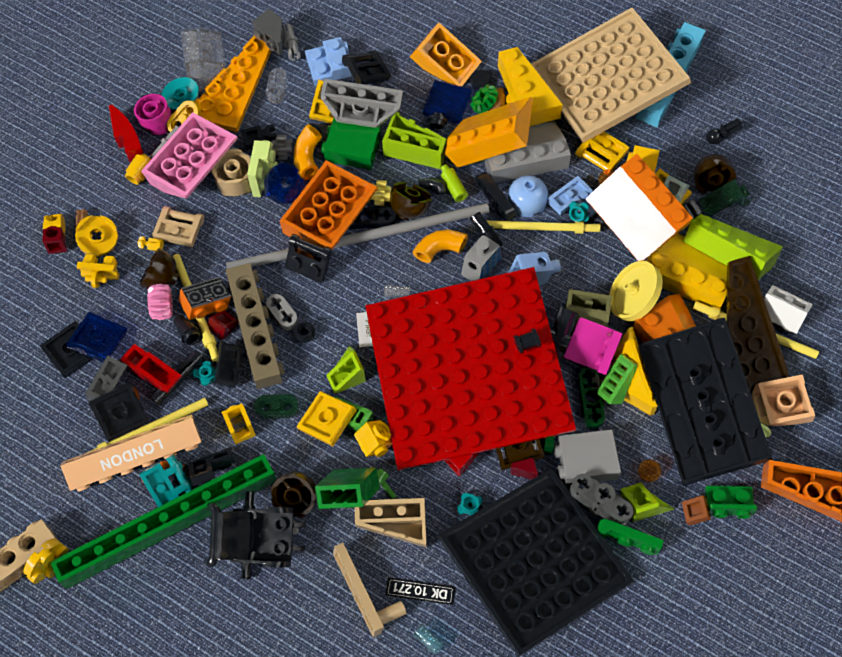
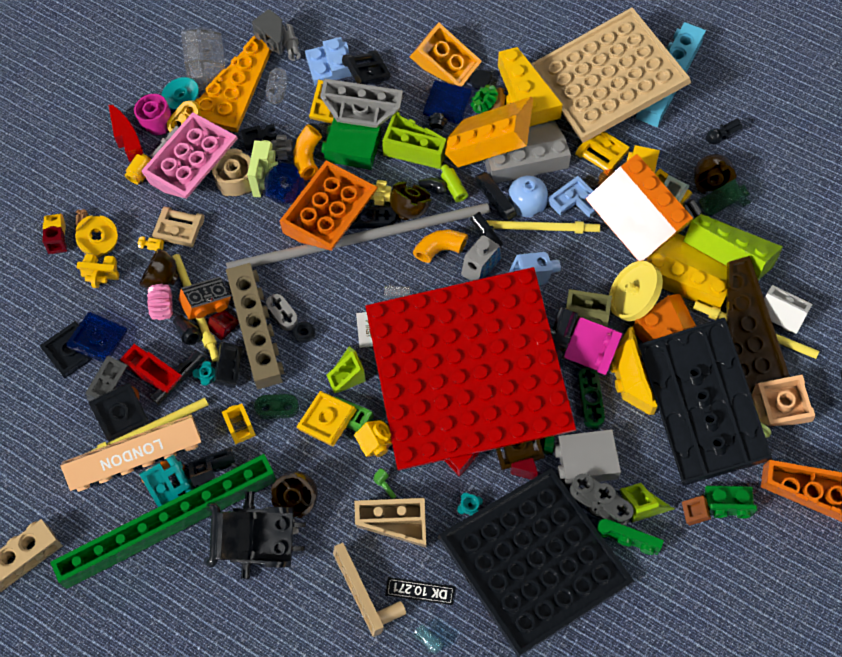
yellow plate [23,538,69,584] -> none
black plate [284,234,332,283] -> none
green brick [315,467,380,509] -> none
black bush [513,328,541,354] -> none
teal plate [569,201,589,222] -> none
bright green slope [597,354,638,404] -> none
clear orange plate [638,460,661,482] -> none

